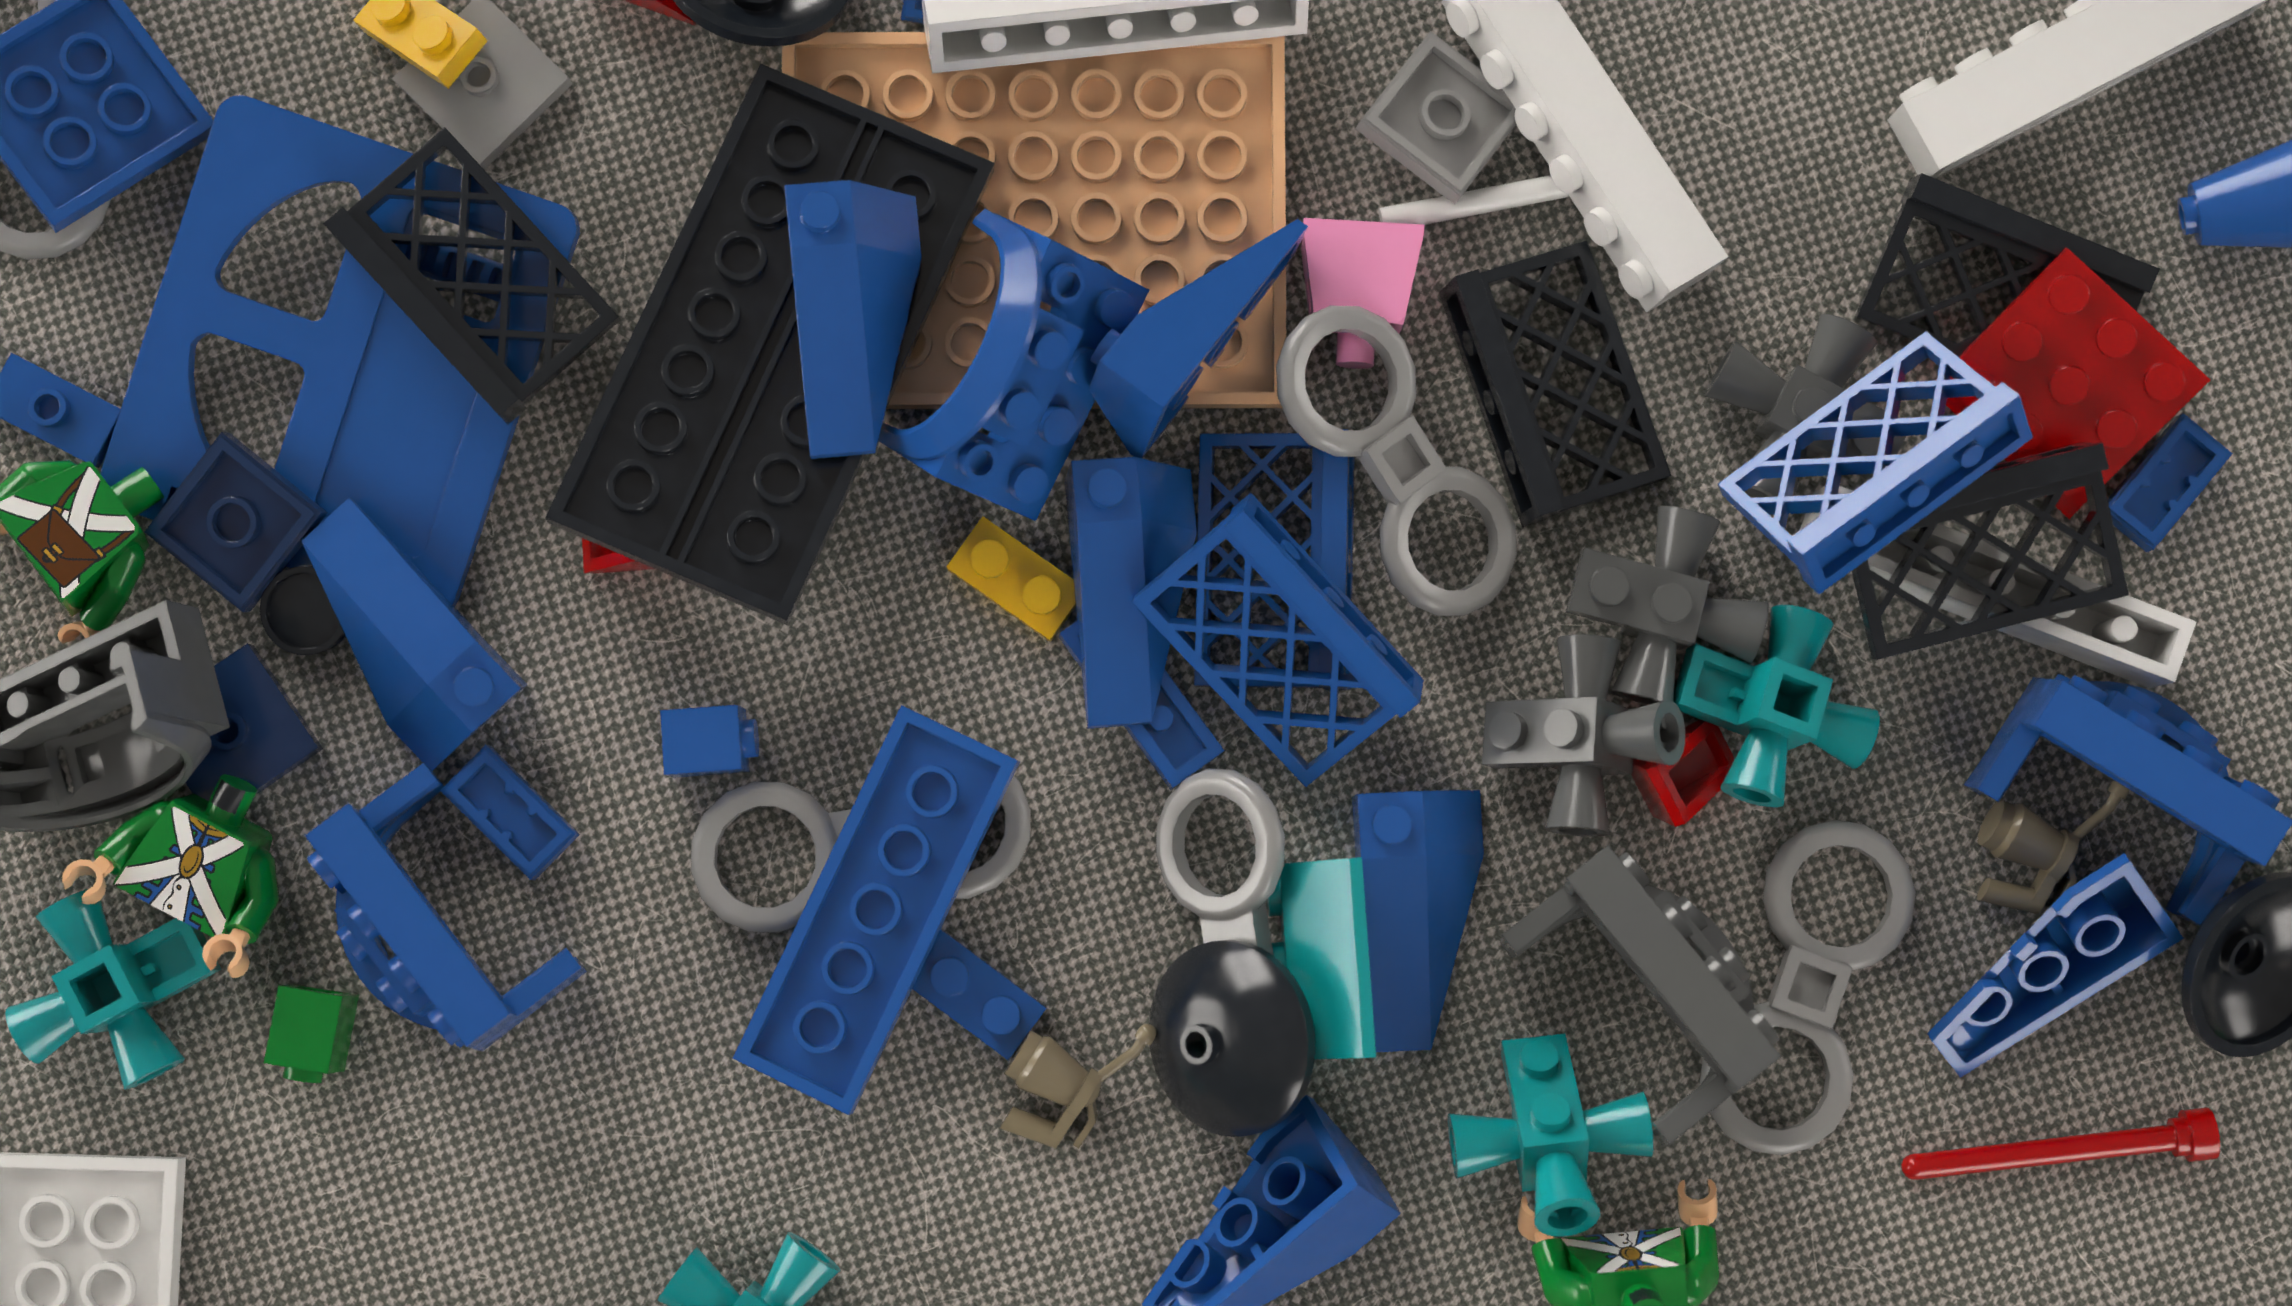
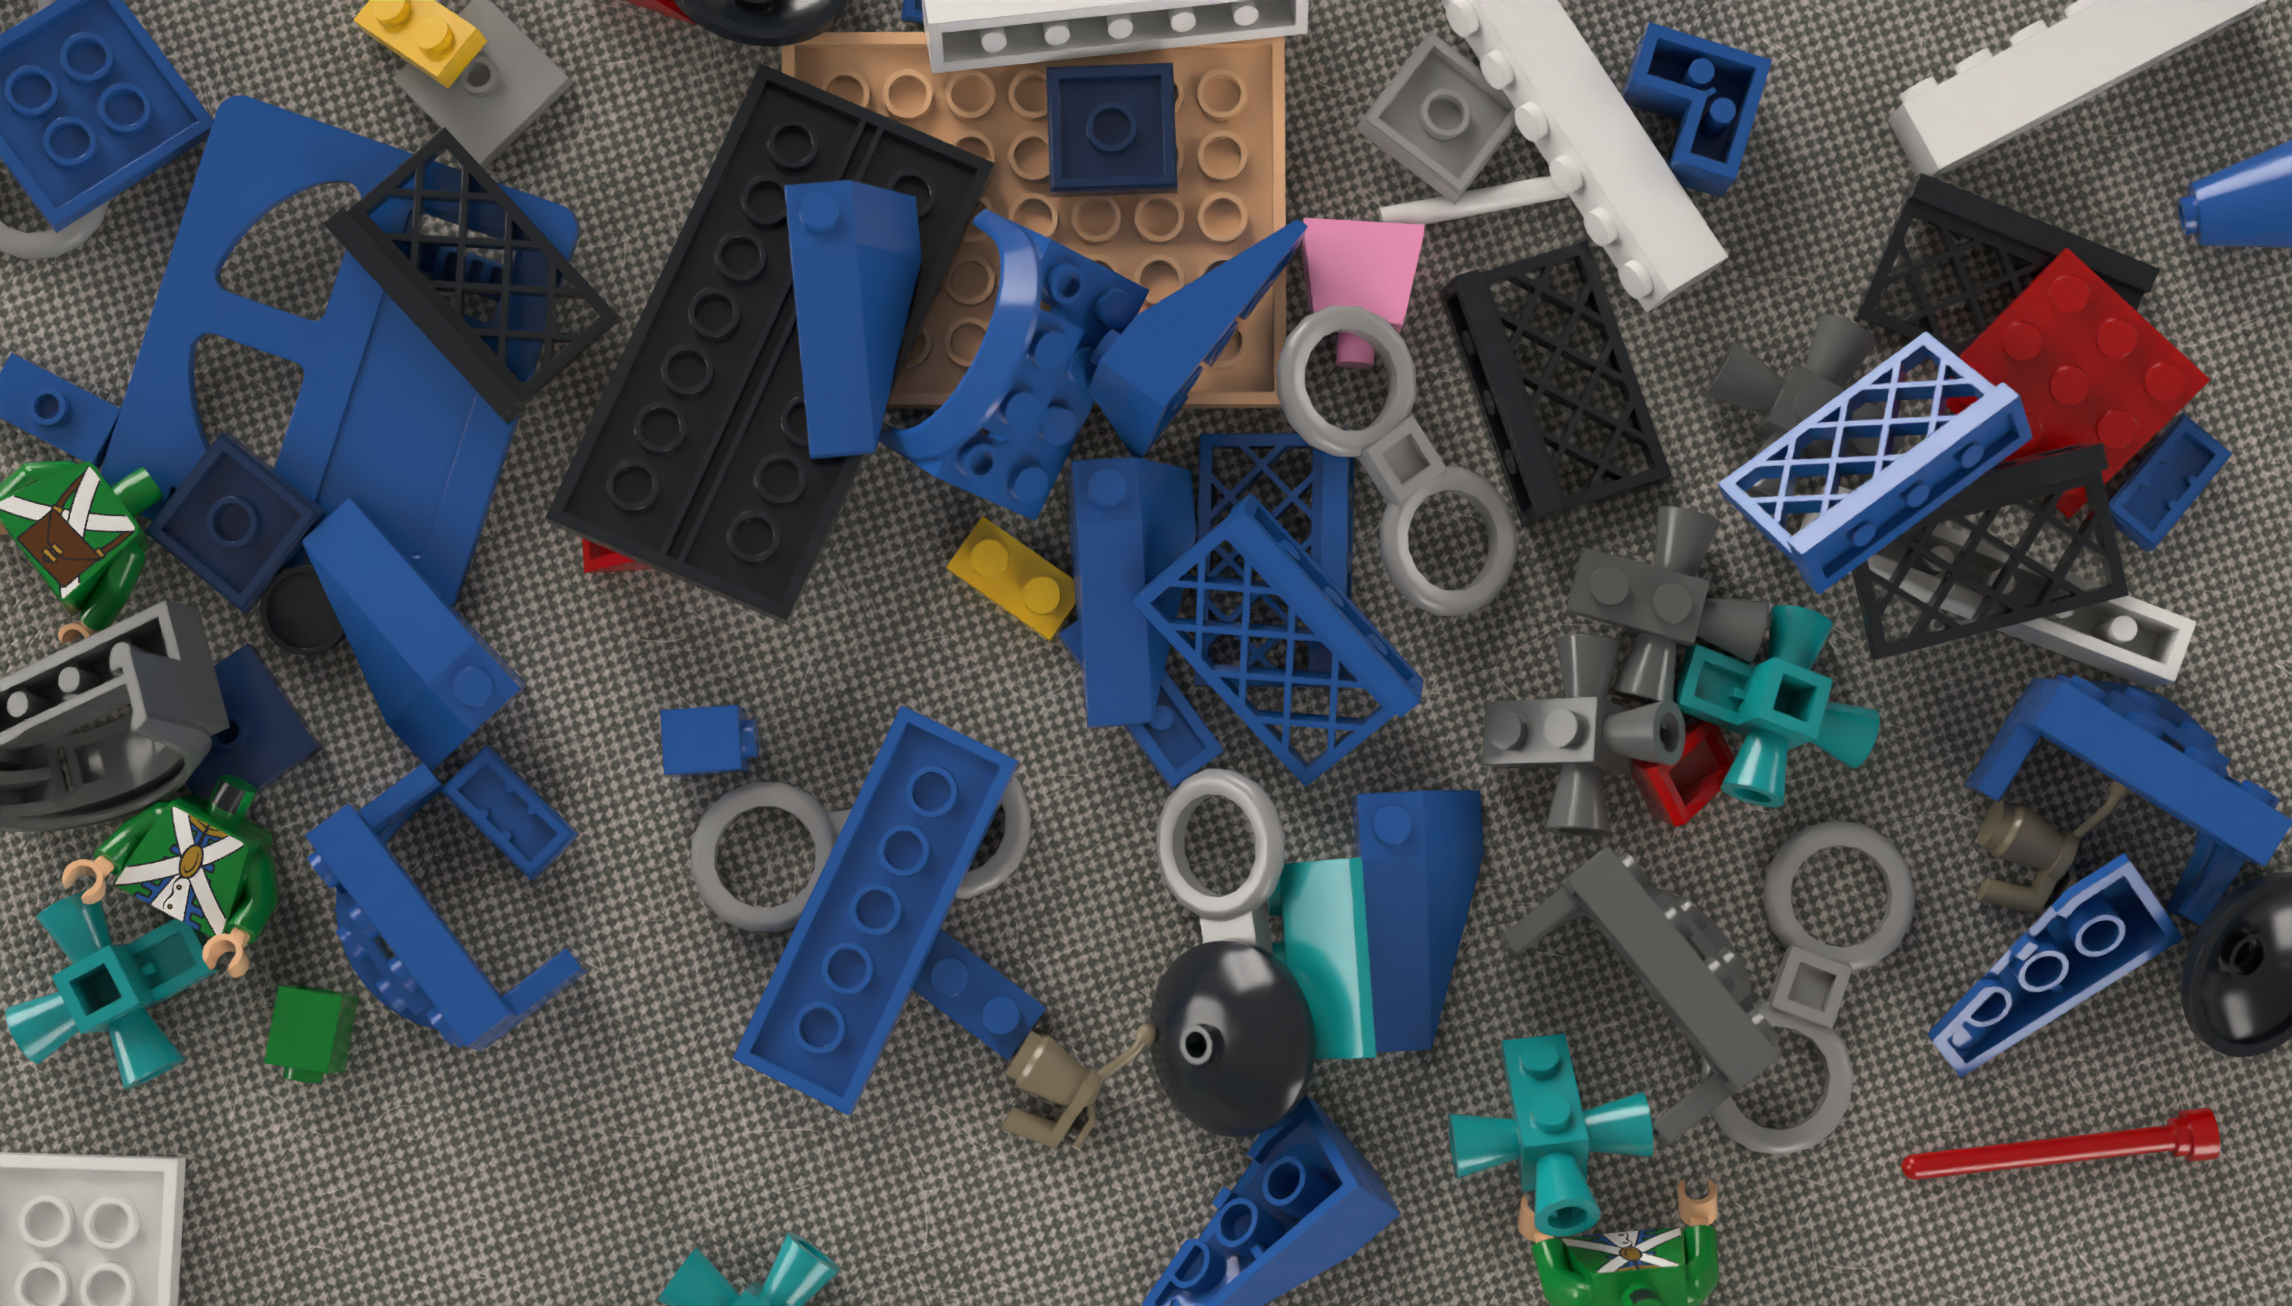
none -> dark blue plate [1046,63,1178,197]
none -> blue brick [1622,22,1772,198]

